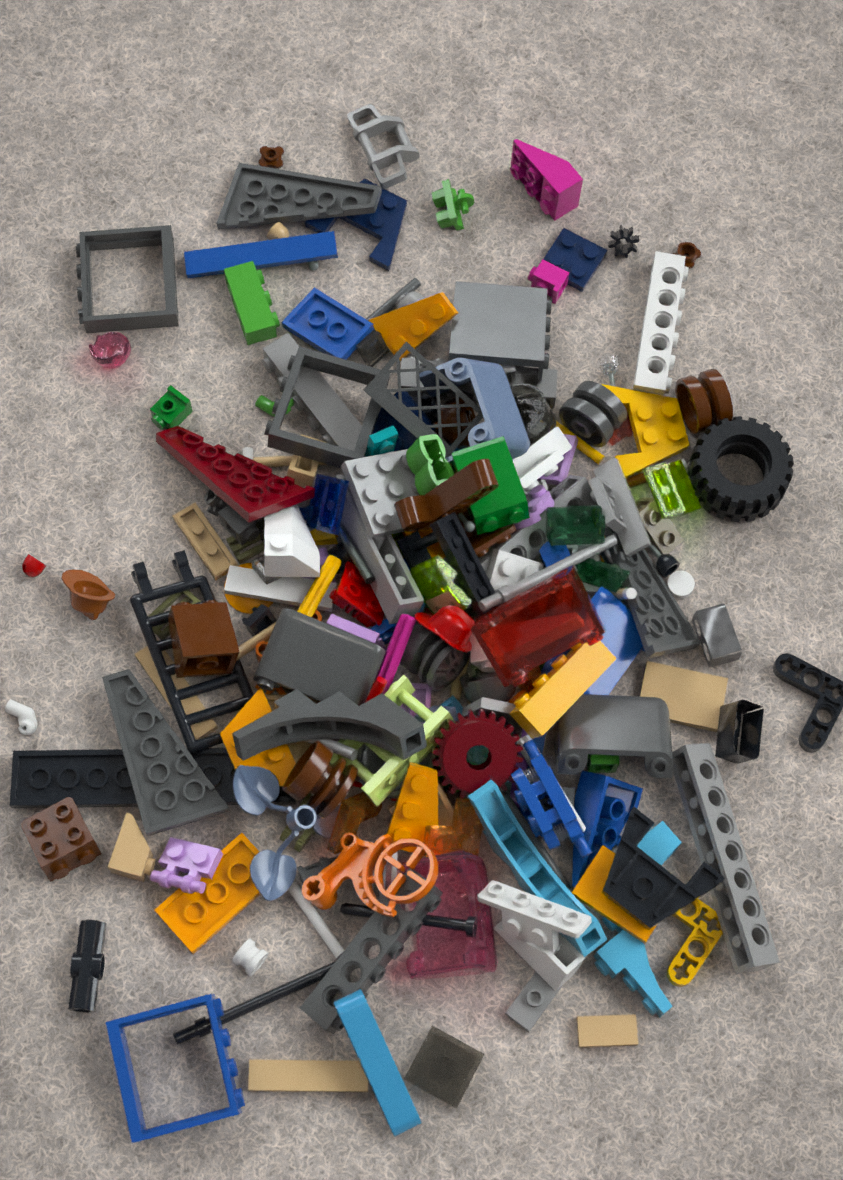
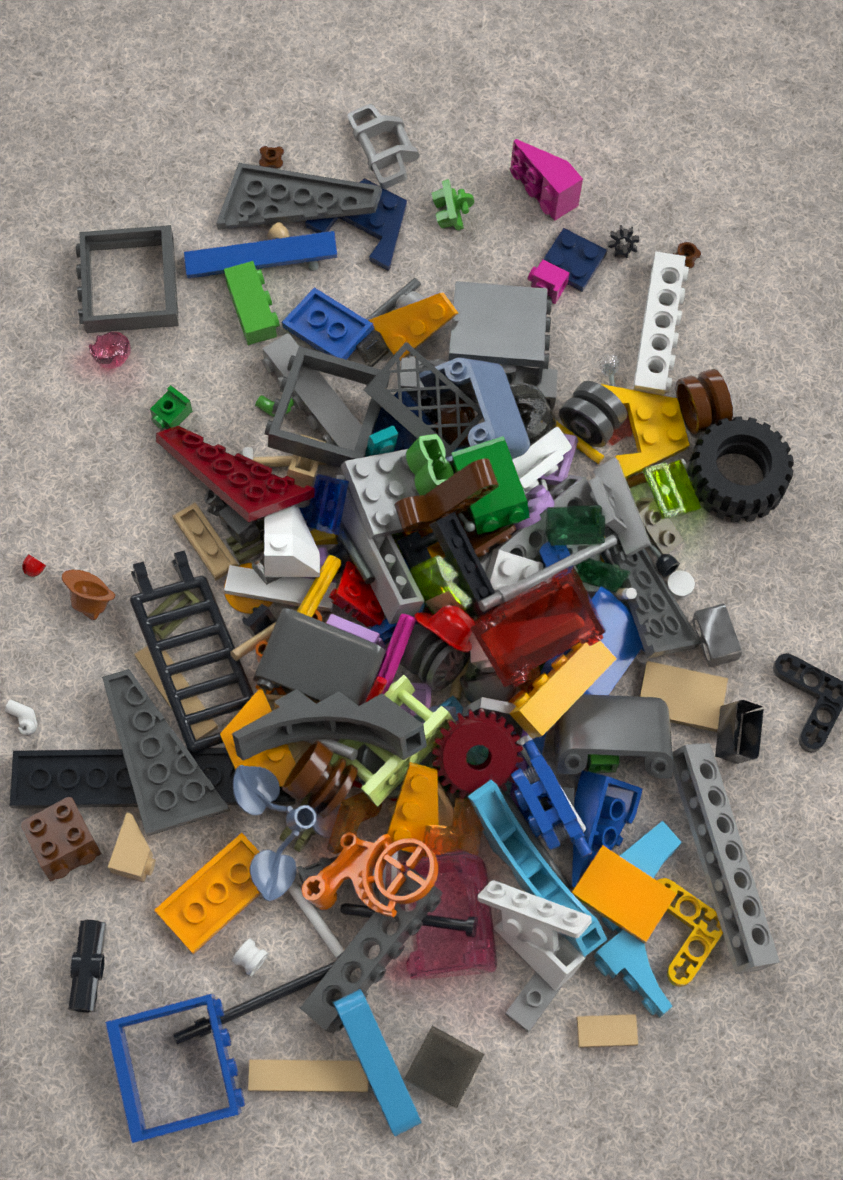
lavender plate [150,837,223,894] -> none
reddish brown slope [168,600,239,678] -> none
black wing [602,807,725,930] -> none

